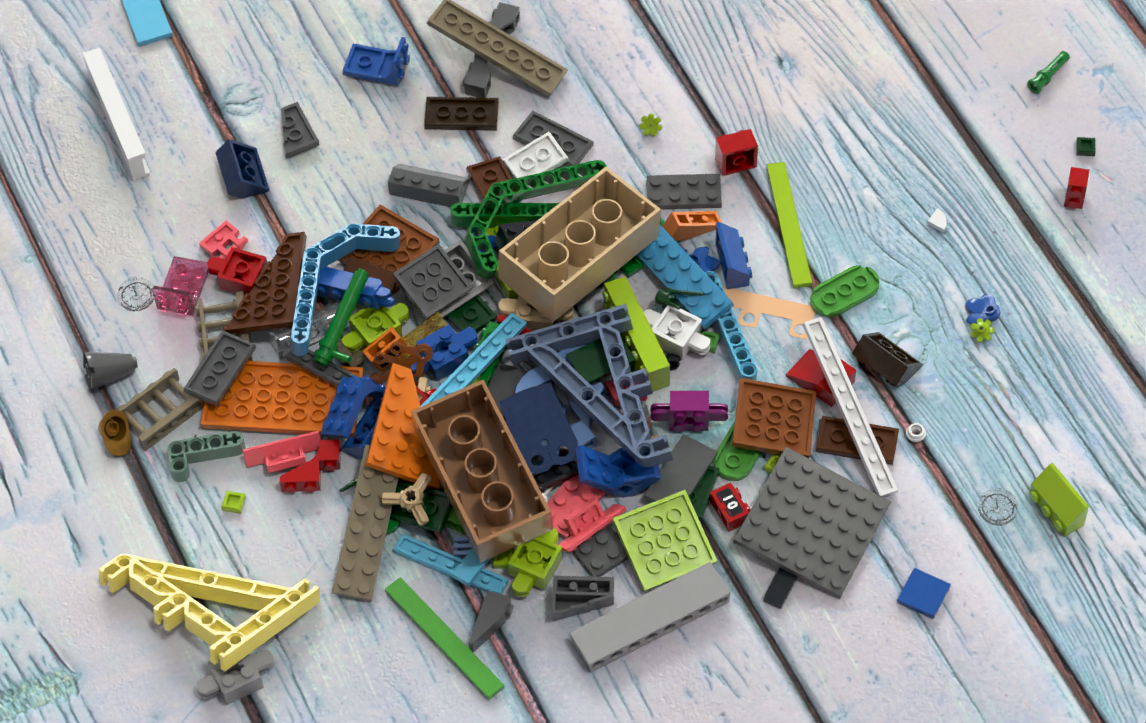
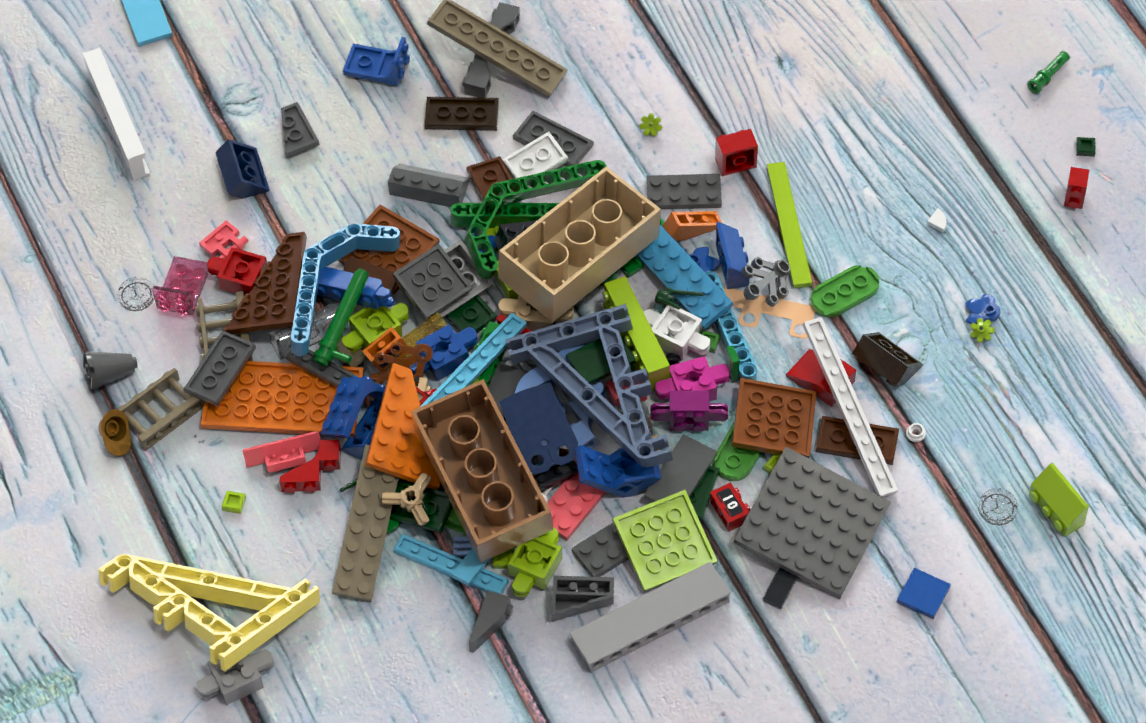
sand green beam [168,431,246,482] -> none
bright green tile [385,577,504,700] -> none
coral bracket [558,498,626,552] -> none
none -> dark pink brick [655,356,730,401]
none -> green tile [725,345,740,383]
none -> dark grey plant [741,257,790,307]

